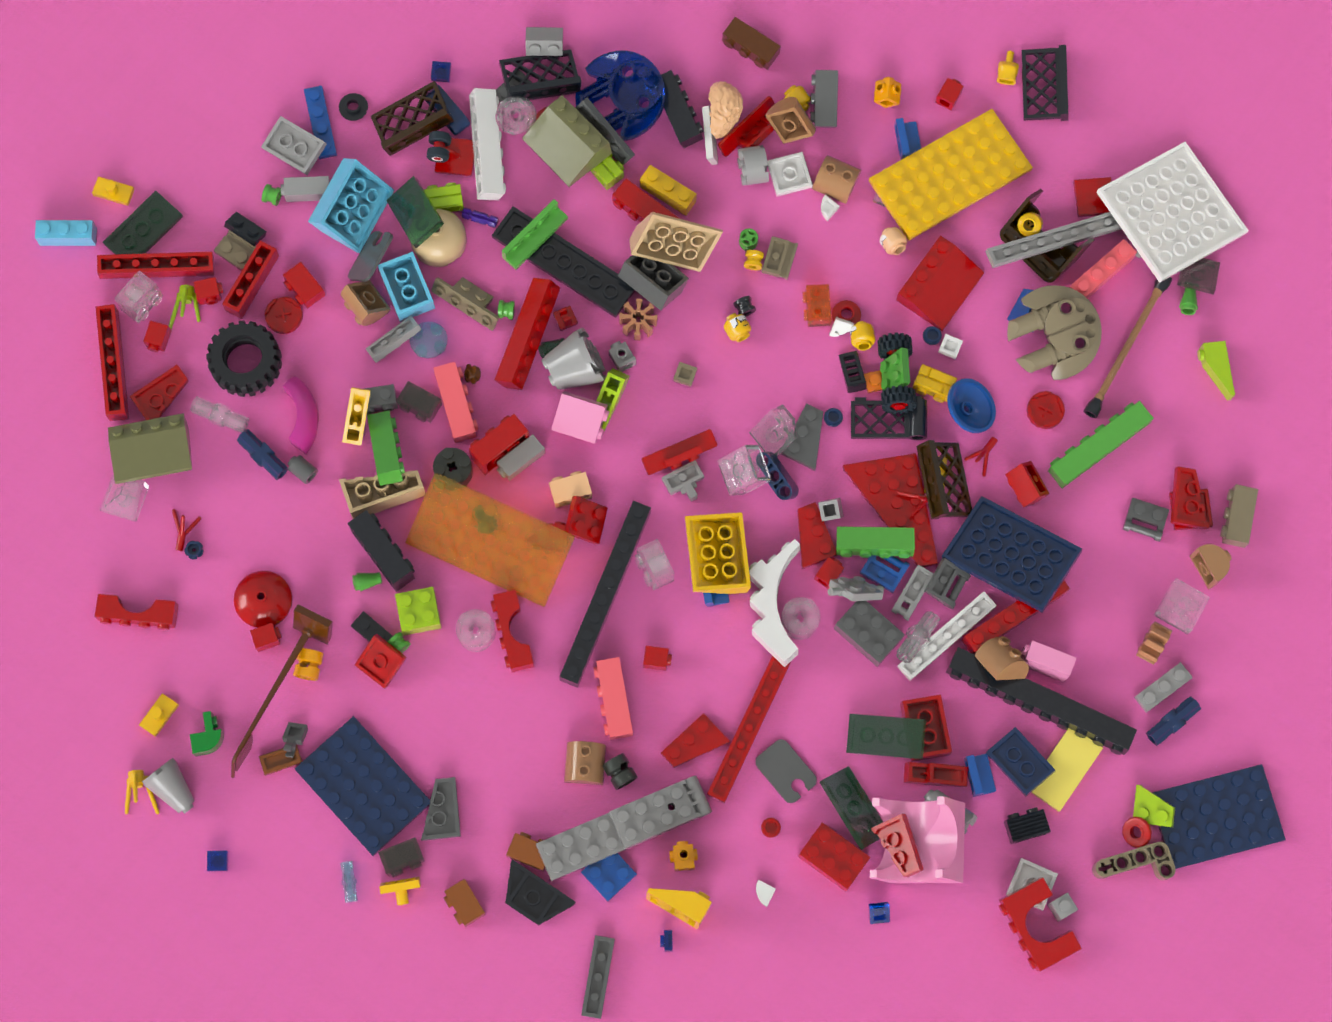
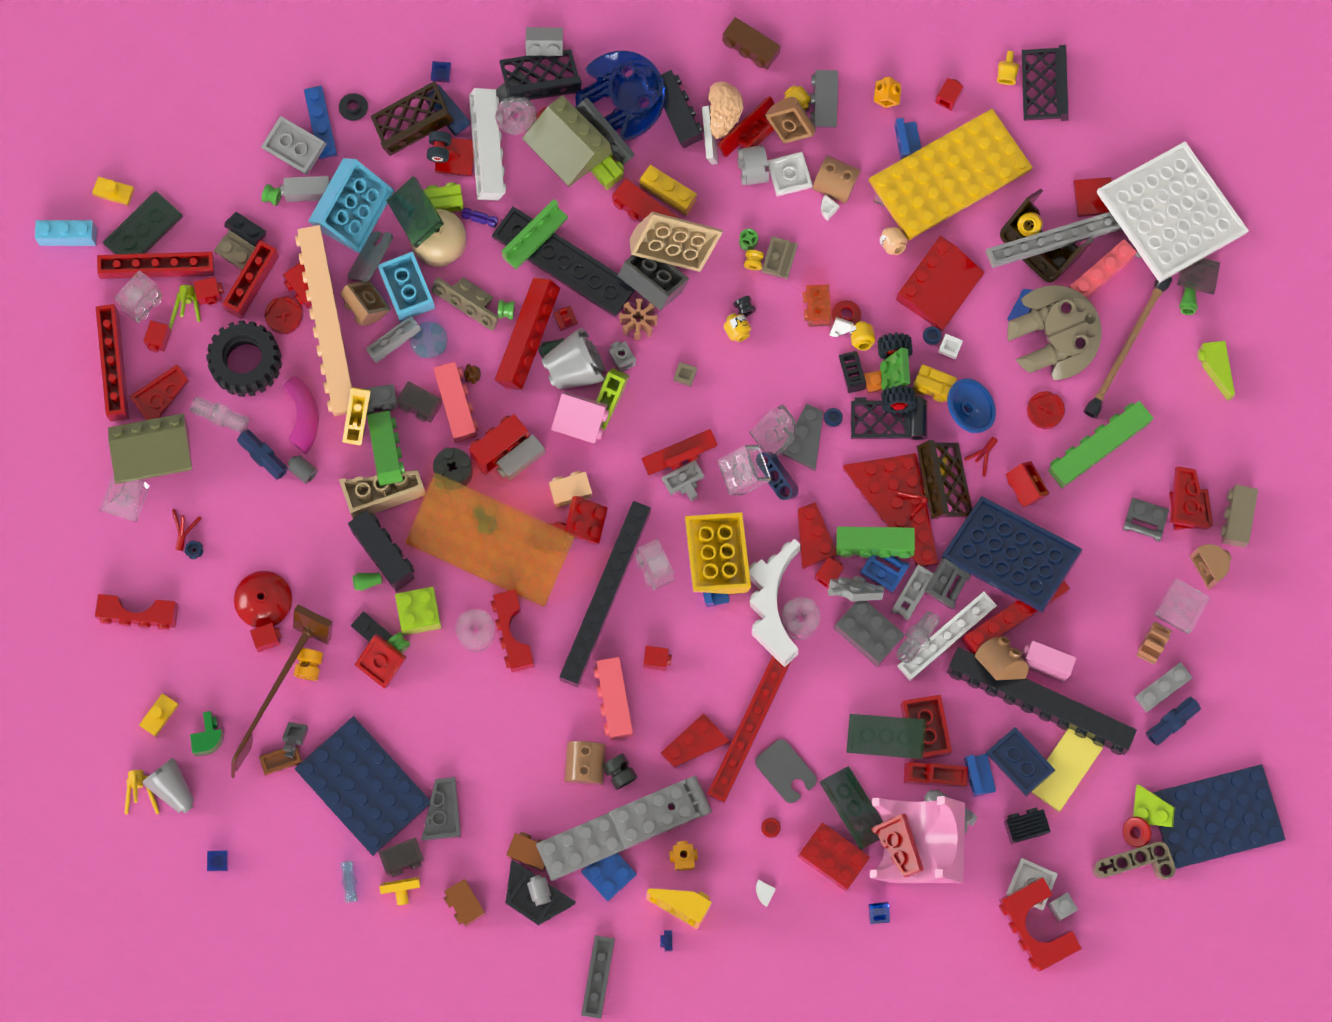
light grey brick [818,498,844,521] -> none
none -> light nougat brick [295,225,352,416]
none -> light grey brick [527,875,552,906]

